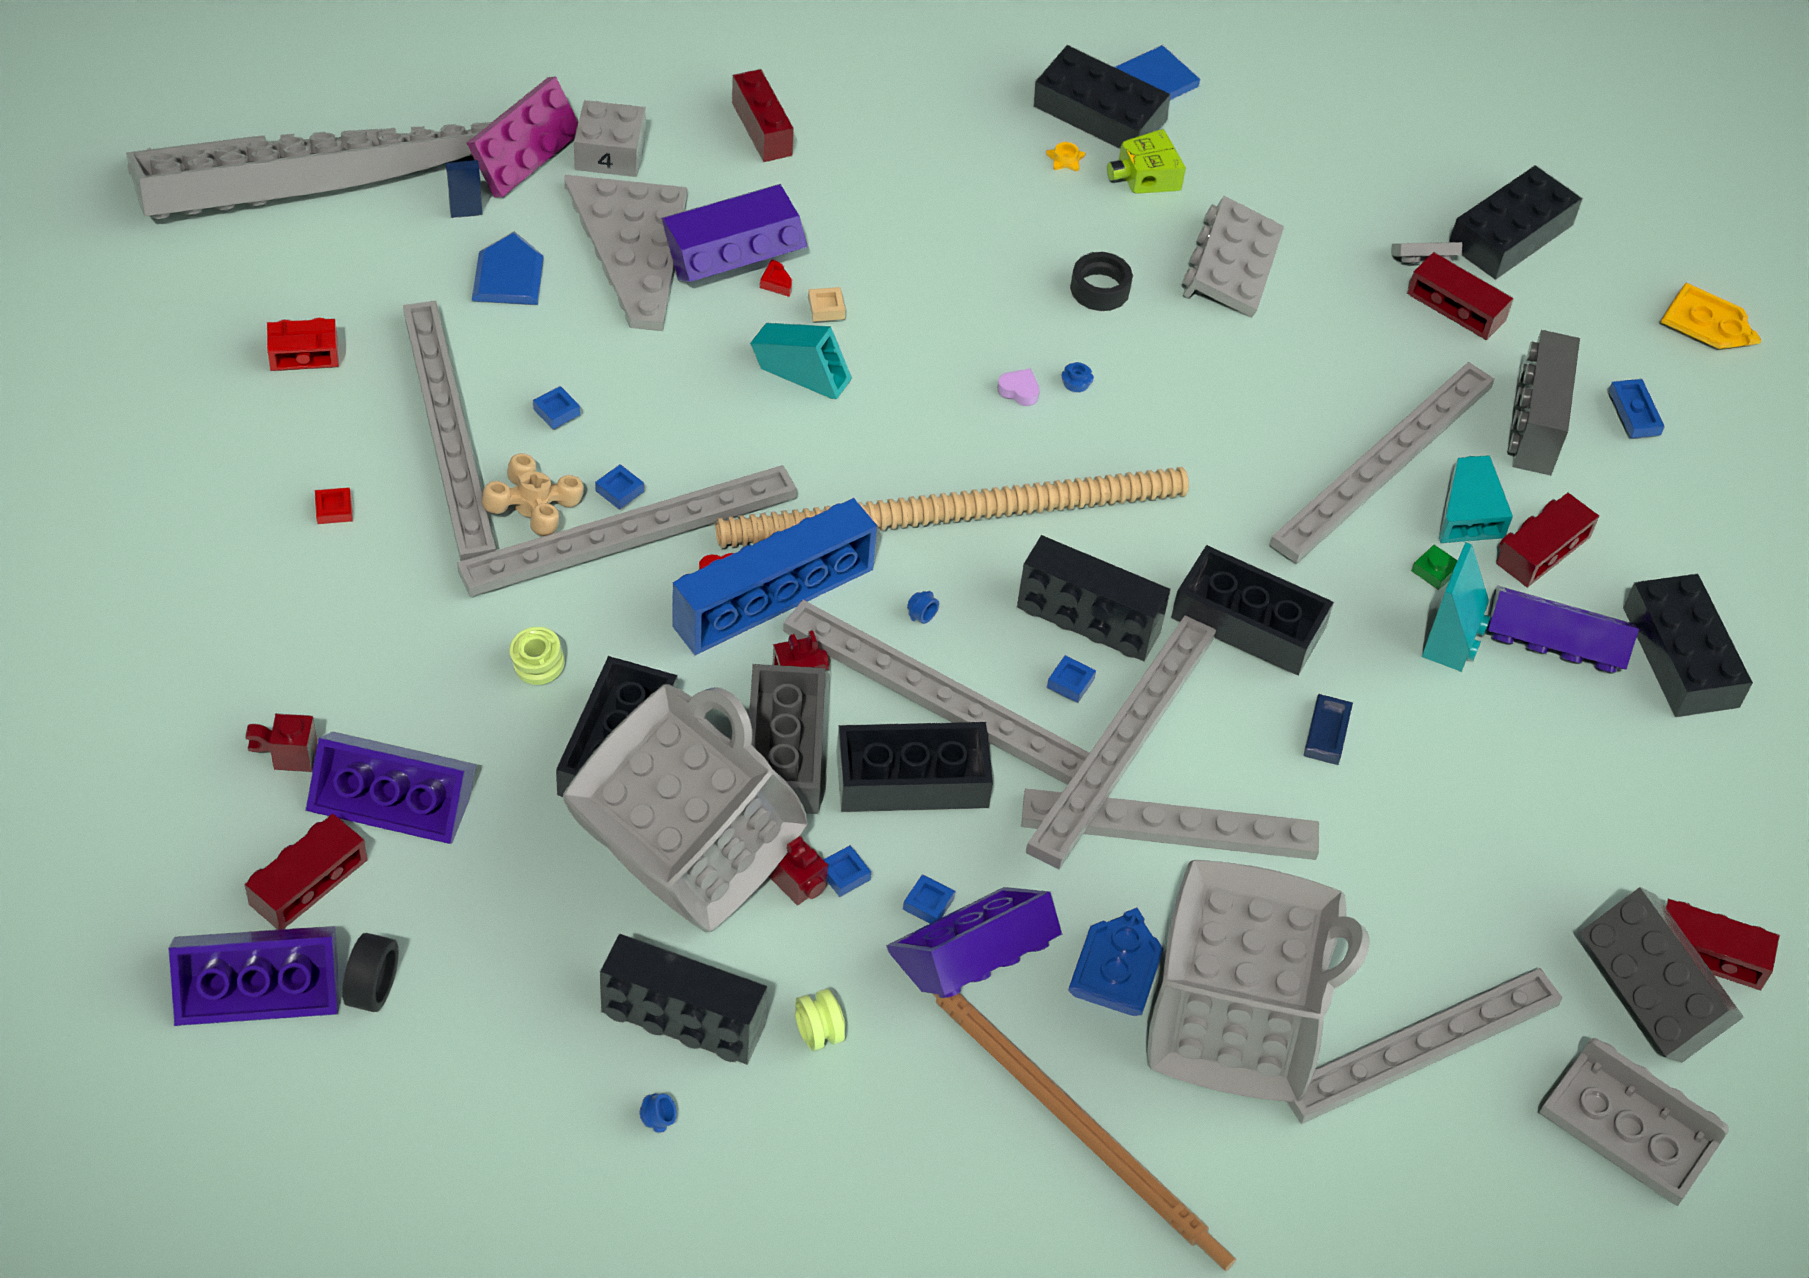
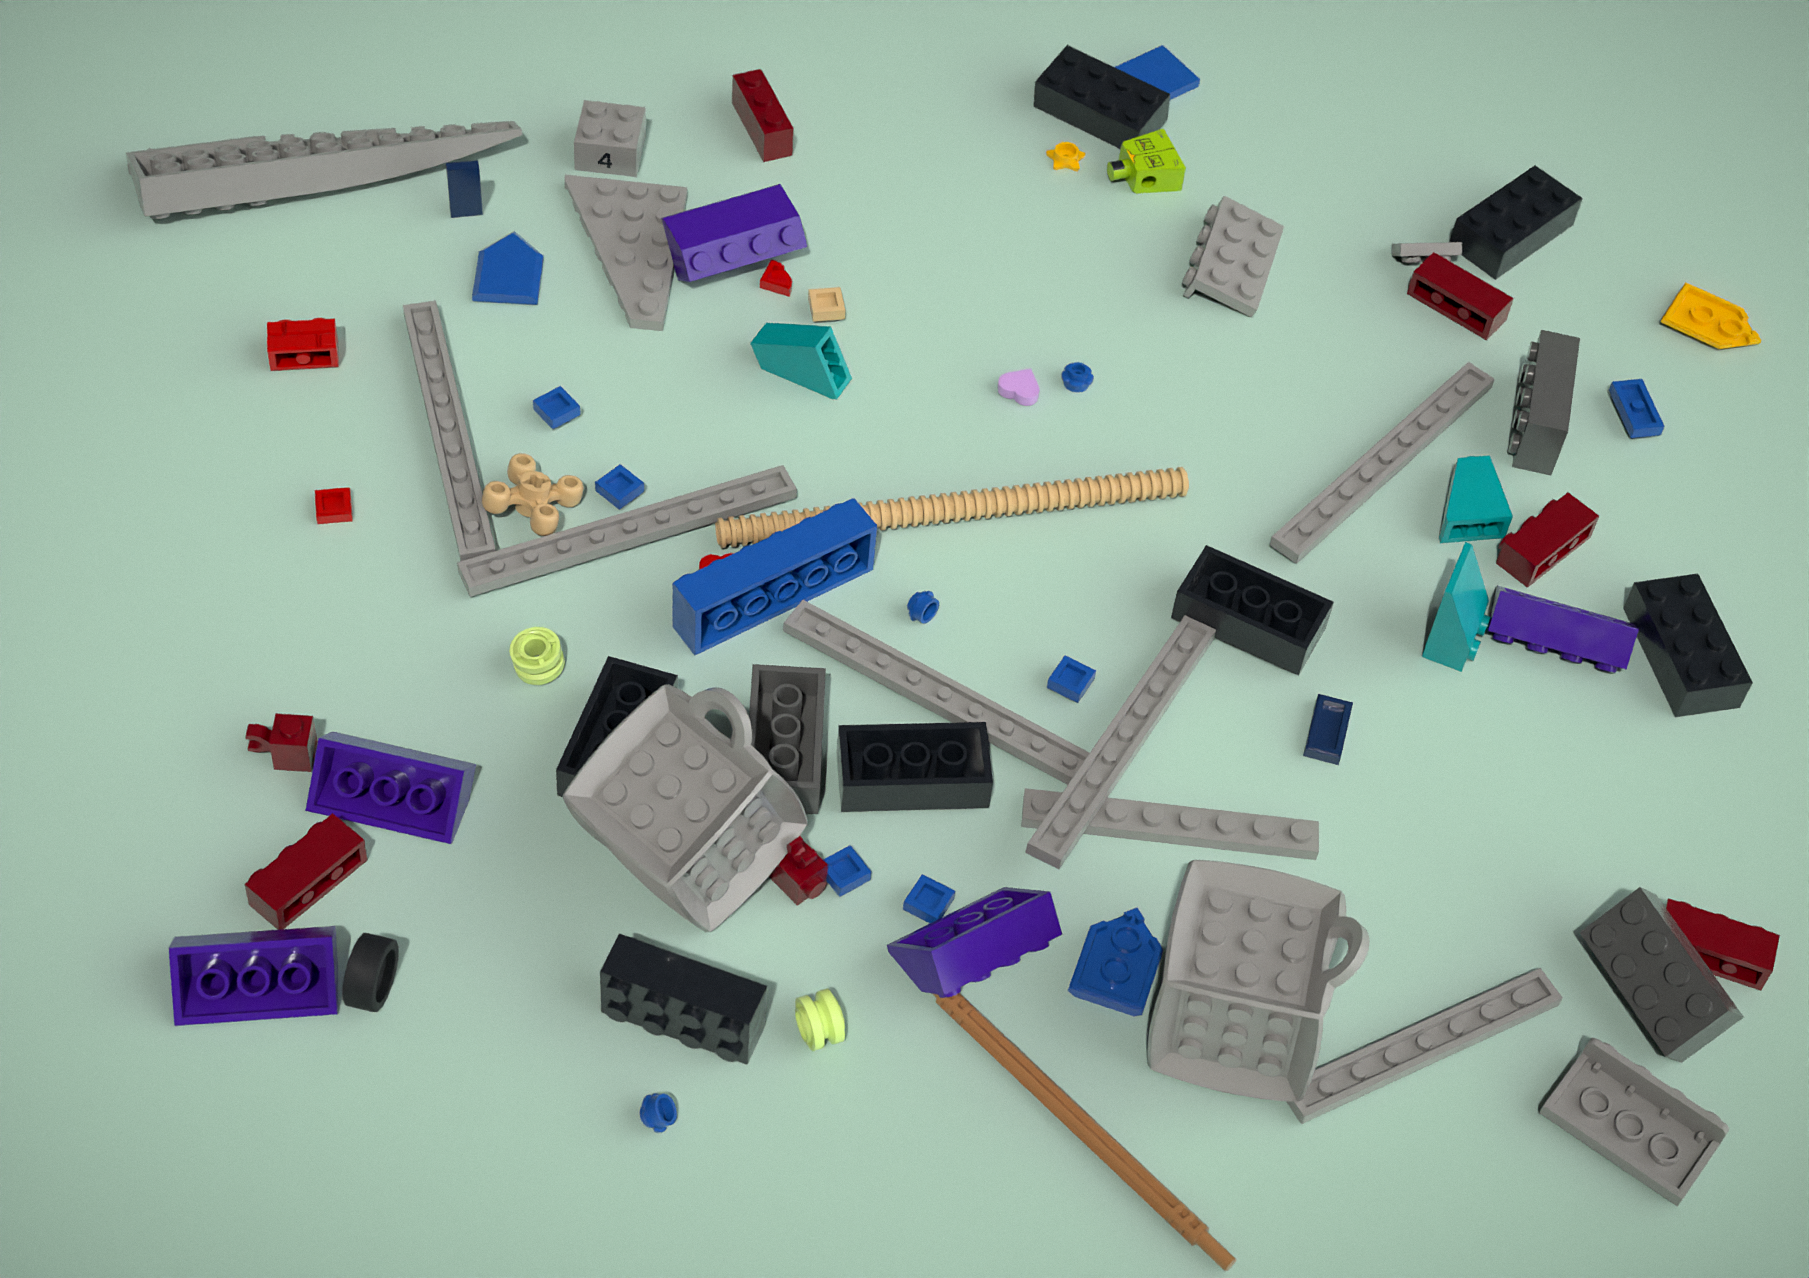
magenta plate [467,77,578,197] -> none
dark red brick [772,630,829,671] -> none
black brick [1017,535,1171,662] -> none
black tyre [1070,251,1133,311] -> none
green plate [1411,544,1458,590] -> none

